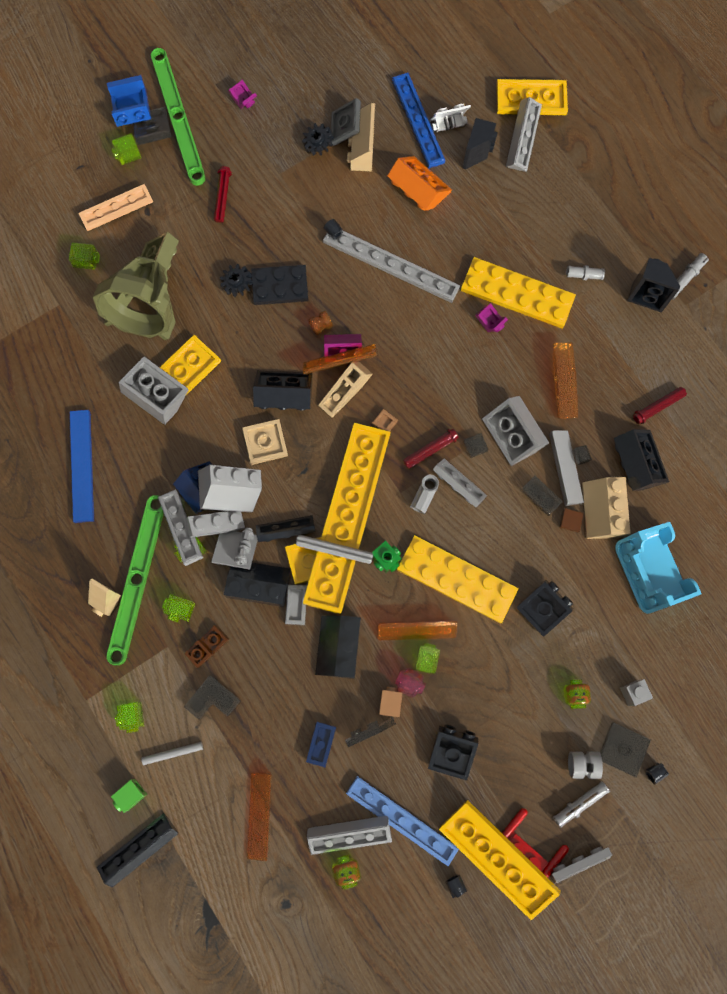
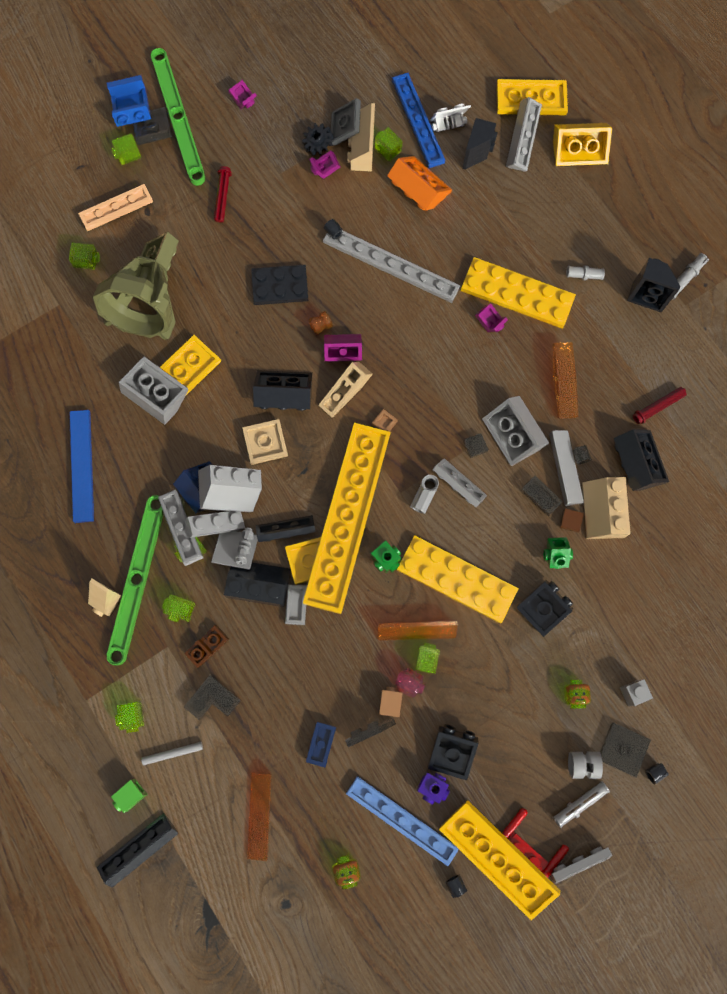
black gear [220,264,253,297] -> none
light grey axle [296,535,373,564] -> none
clear orange slope [303,344,379,375] -> none
light grey slope [307,816,392,855] -> none
black slope [315,616,361,679] -> none
dark red axle [403,429,459,469] -> none
medium azure windscreen [615,522,702,614] -> none
none -> magenta bracket [309,150,340,179]
none -> clear neon green brick [375,127,403,161]
none -> dark purple brick [416,772,450,805]
none -> green brick [543,537,573,569]
none -> yellow slope [553,123,612,166]

